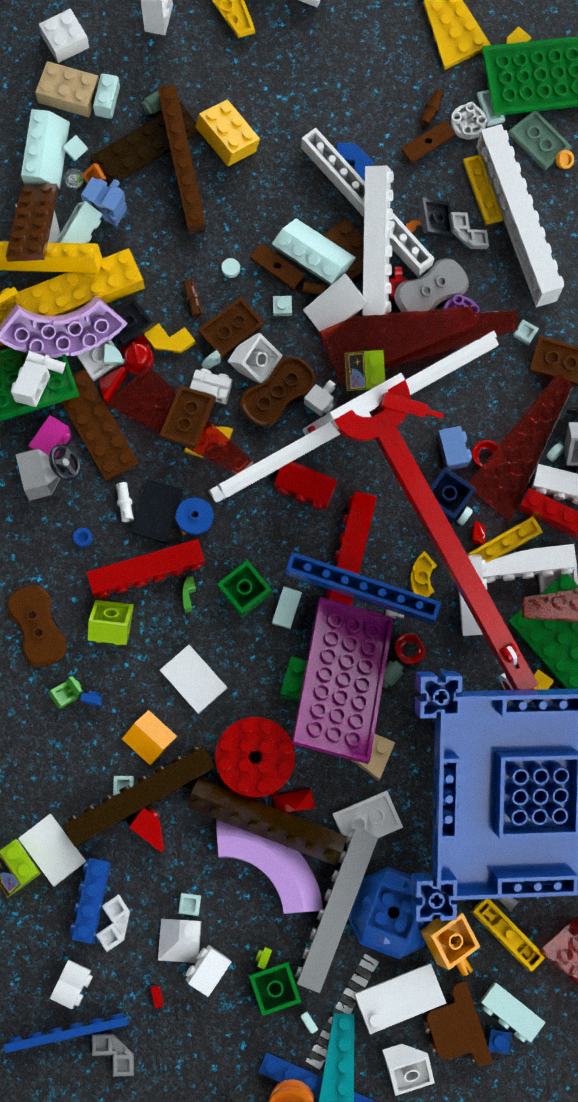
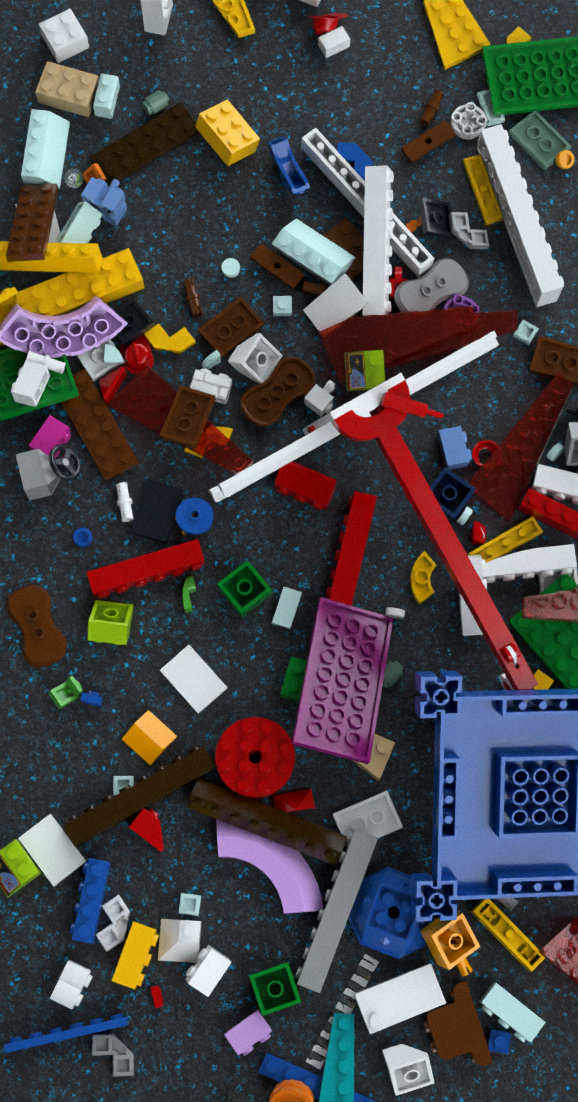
light aqua tile [62,135,88,162] -> none
reddish brown brick [157,84,206,233] -> none
lime plate [255,947,272,970] -> none
blue brick [285,552,441,625] -> none
light aqua tile [300,1011,318,1034] -> none
red piece [395,633,426,665] -> none
none -> yellow brick [112,921,159,989]
none -> lavender brick [224,1009,272,1056]
none -> blue arch [266,136,310,195]
none -> red piece [309,13,348,36]
none -> white piece [318,26,350,58]

